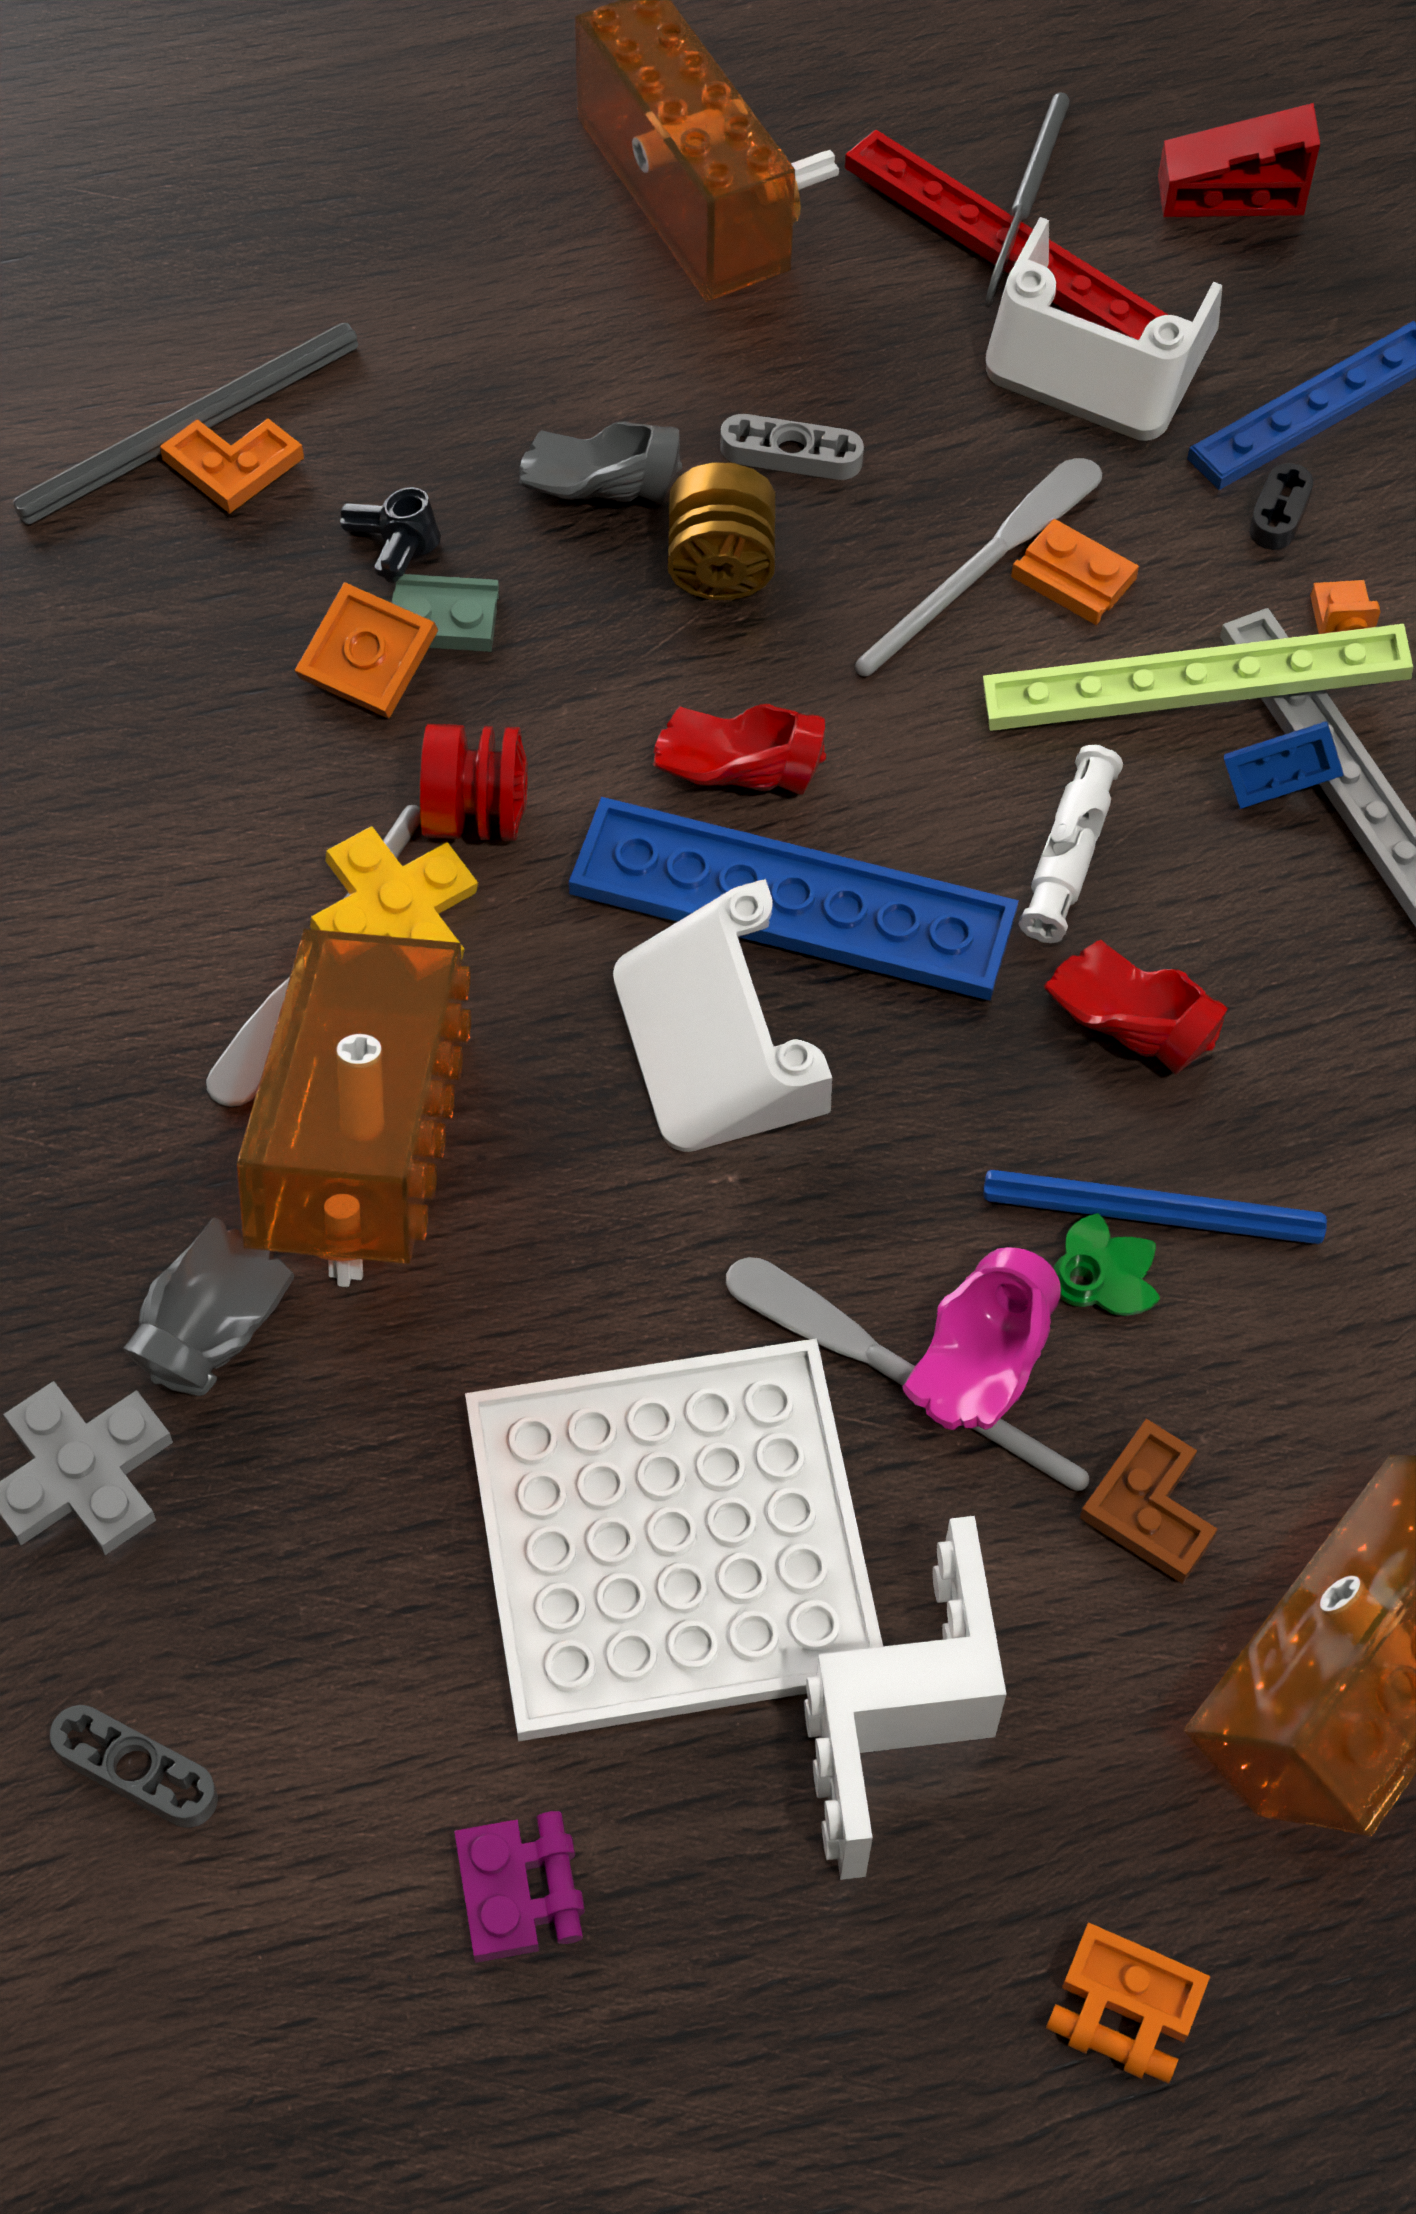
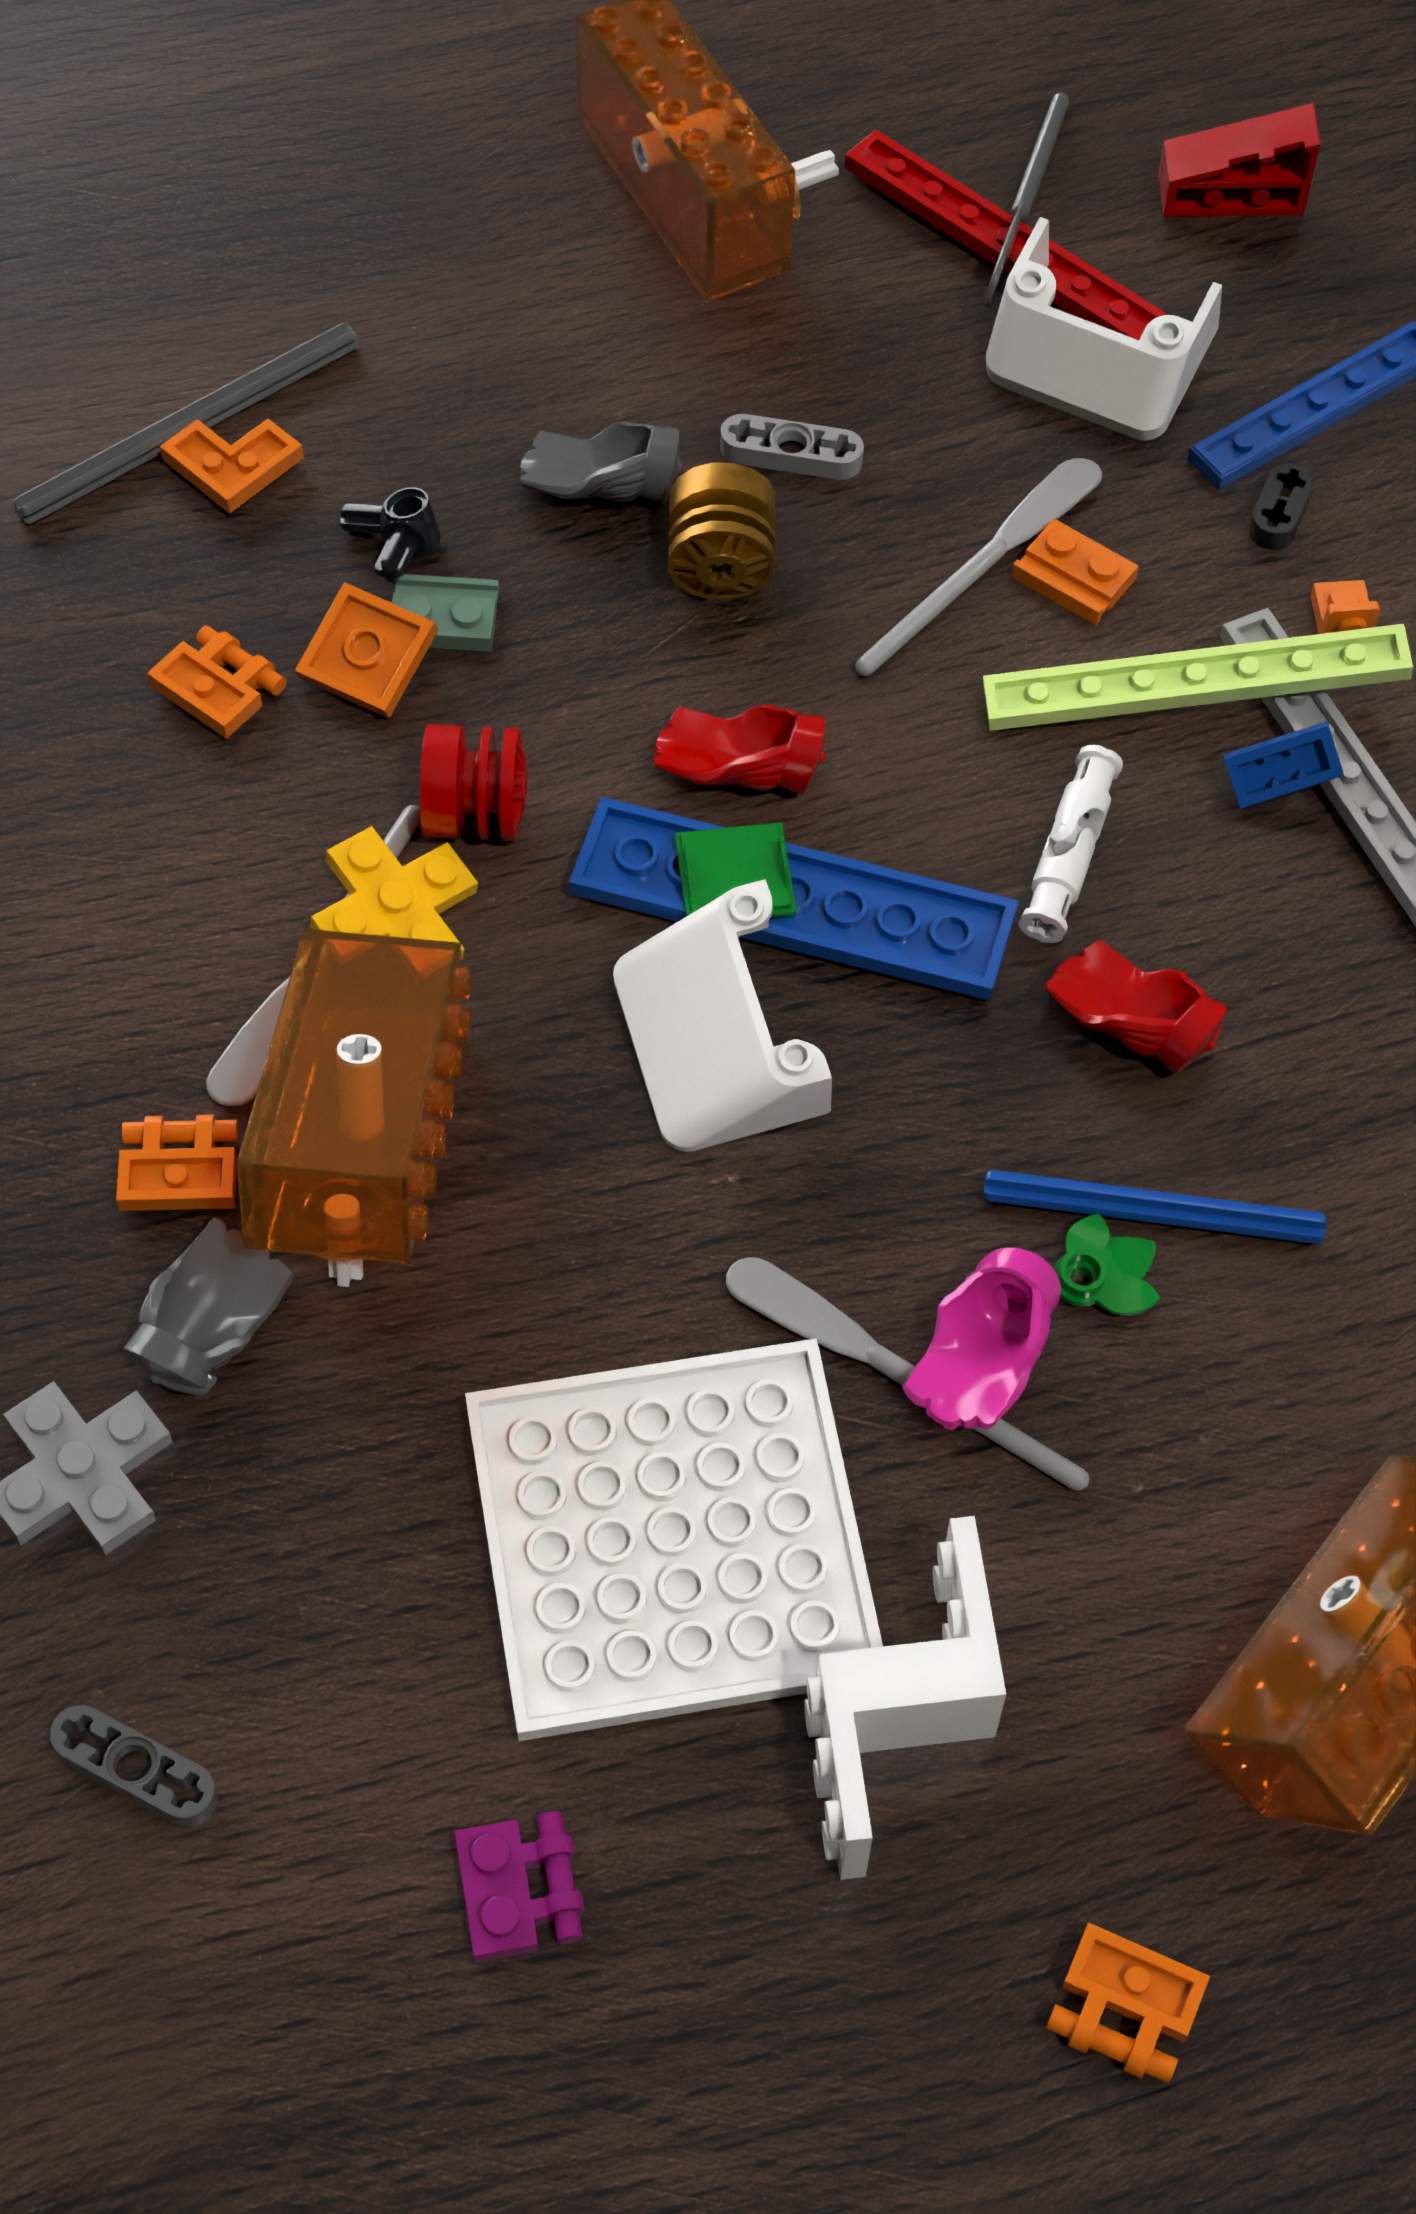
dark orange plate [1080,1419,1218,1584] -> none
none -> orange plate [116,1114,239,1211]
none -> orange plate [147,625,287,739]
none -> green piece [675,822,797,918]

